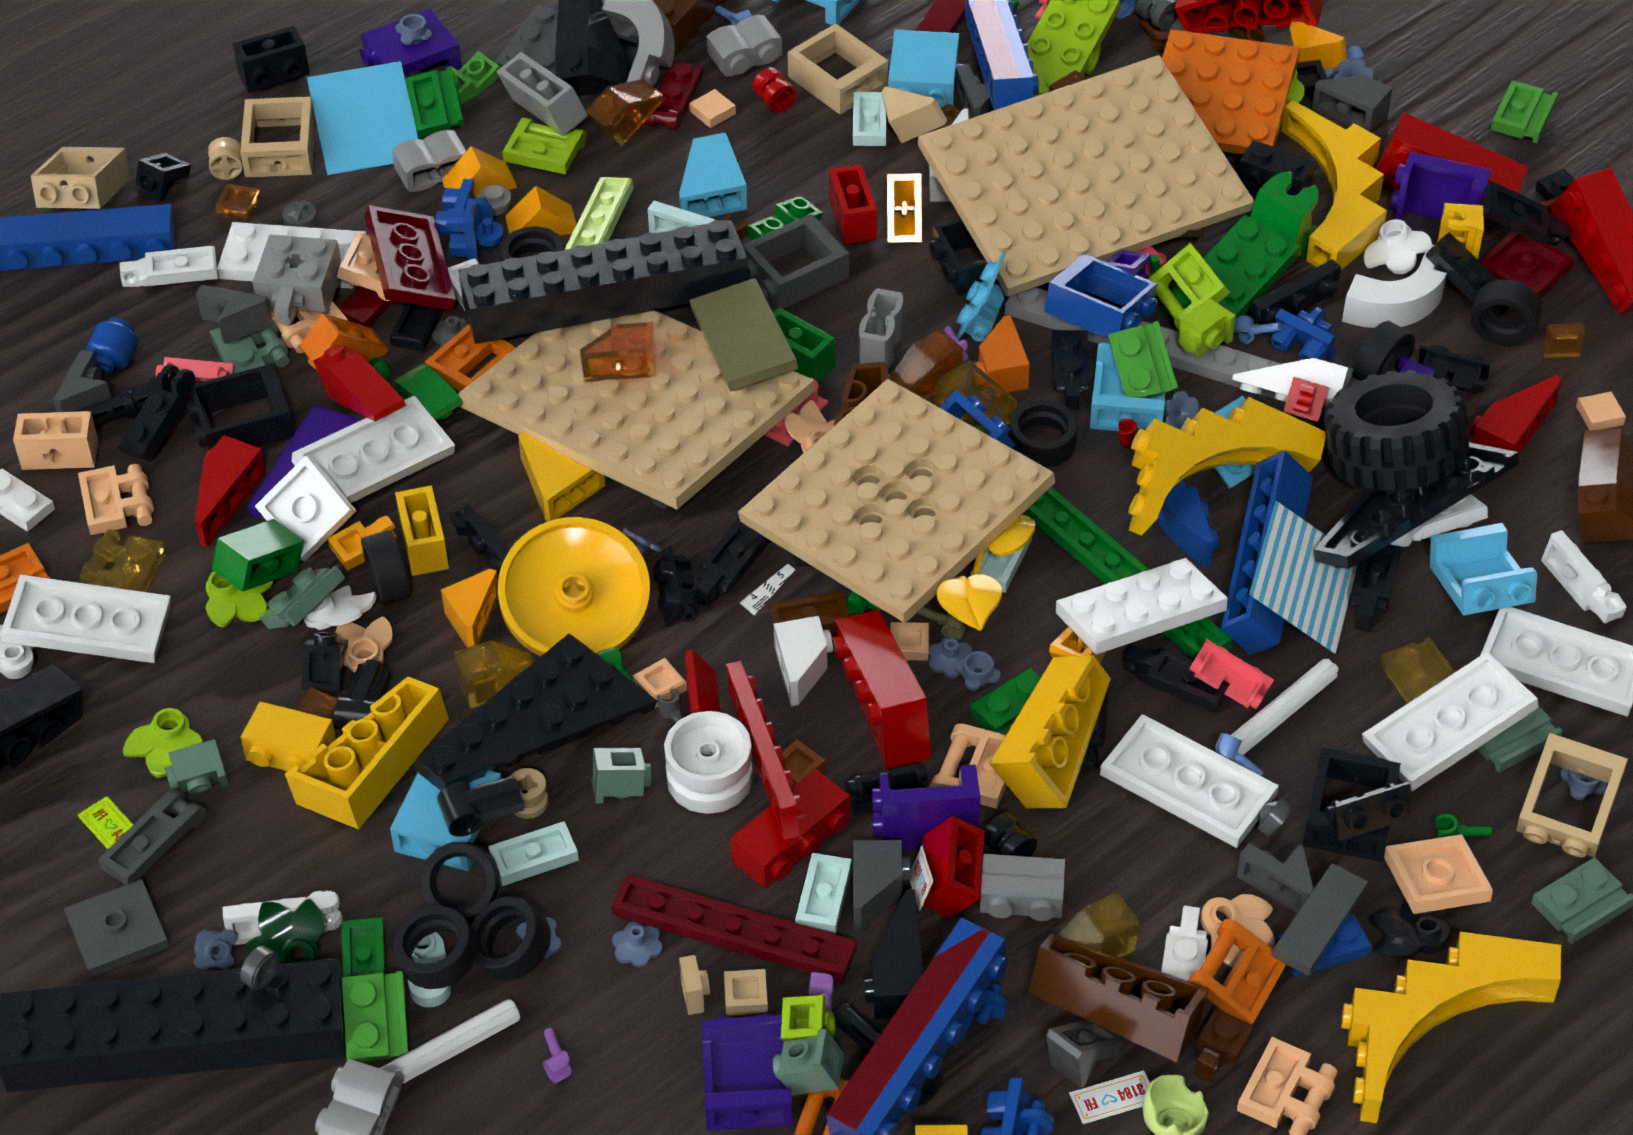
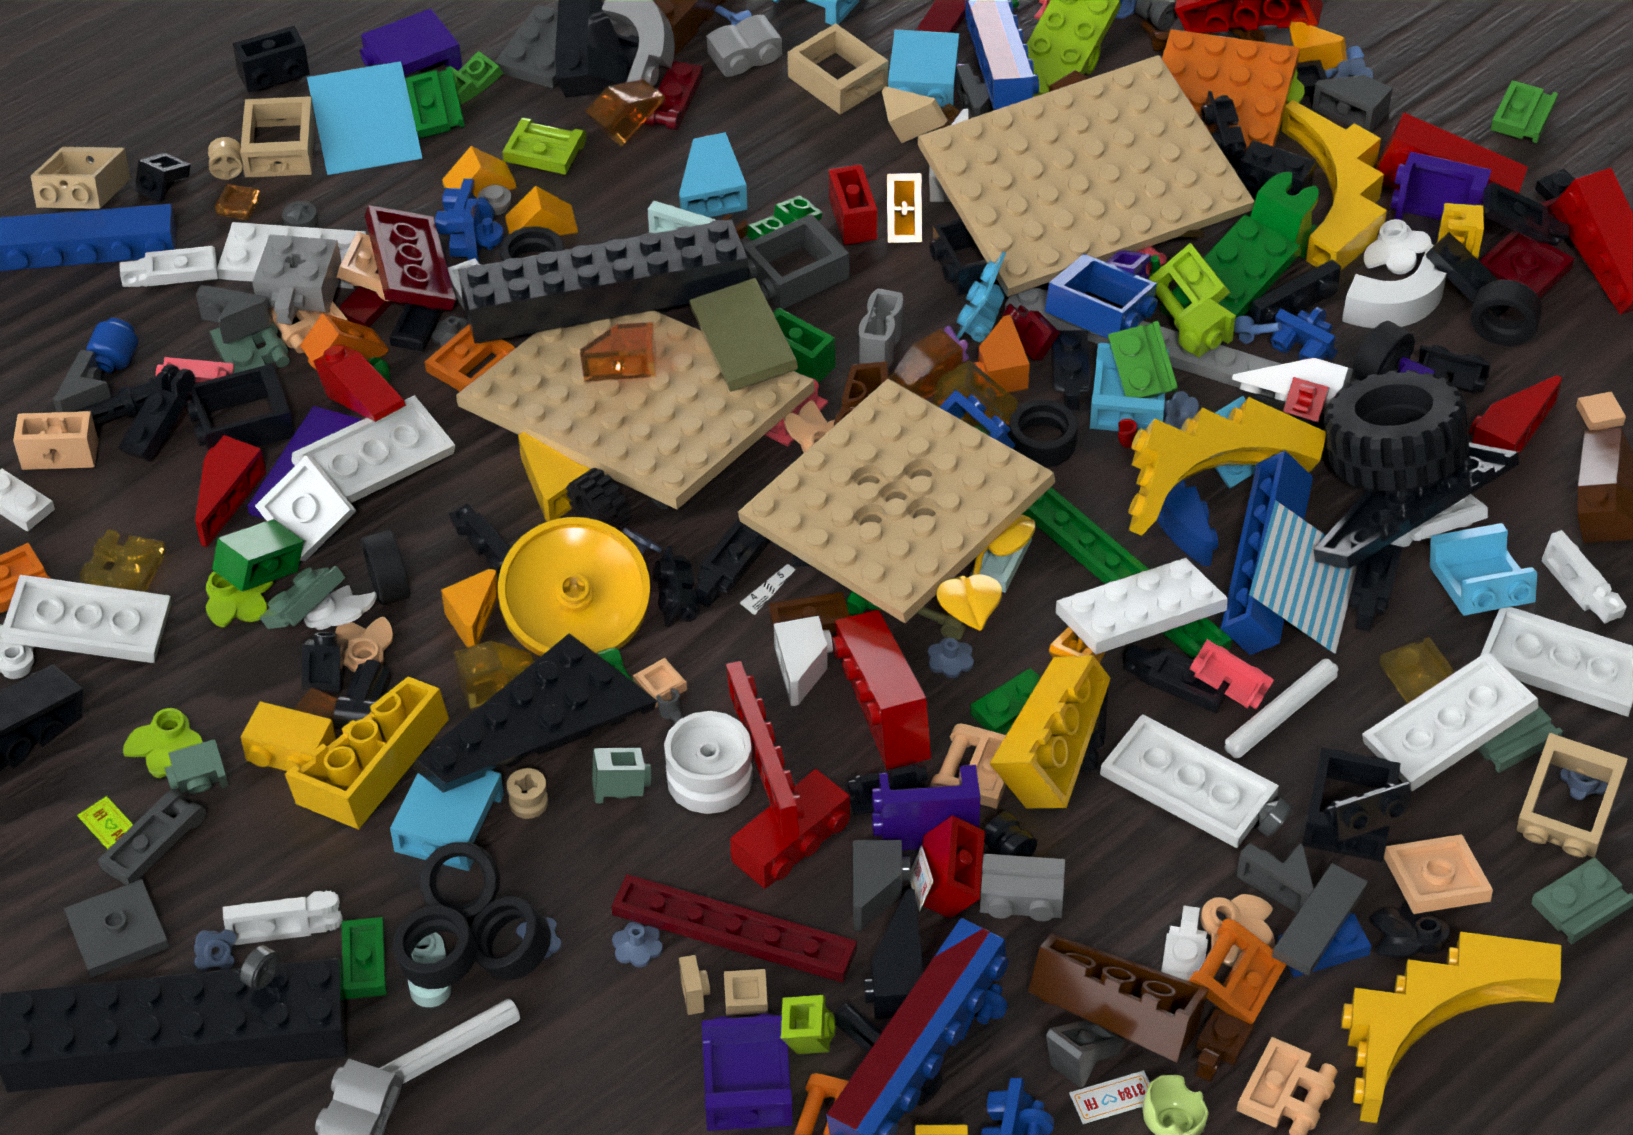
light nougat plate [78,464,154,535] -> none
dark green plate [245,899,324,964] -> none
light orange plate [327,516,398,571] -> none
bright green plate [341,971,409,1062] -> none
light grey brick [392,130,466,192] -> none
green slope [394,363,464,420] -> none
sand blue plate [395,14,432,45] -> none
yellow brick [395,485,449,576] -> none
black piece [437,776,524,837] -> none
light aqua plate [488,821,579,886] -> none
light grey brick [496,52,588,136] -> none
medium lavender hand [543,1028,572,1084] -> none
yellowish green tile [564,177,634,250] -> none
red slope [685,650,721,714] -> none
light nougat tile [690,89,736,128] -> none
red wheel [753,67,797,113] -> none
sand green brick [773,1029,844,1096] -> none
dark orange plate [782,739,826,786] -> none
light aqua plate [795,853,852,935] -> none
medium lavender hand [809,972,834,1013] -> none
light aqua plate [853,92,886,146] -> none
light nougat tile [890,622,929,661] -> none
sand blue plate [956,651,1000,690] -> none
clear yellow slope [1057,892,1140,957] -> none
medium blue hand [1215,733,1264,776] -> none
green hand [1435,814,1492,838] -> none
clear orange tile [1542,323,1586,358] -> none
none -> black tyre [566,468,631,530]
none -> dark red plate [1002,304,1060,361]
none -> black hinge [1201,91,1247,158]

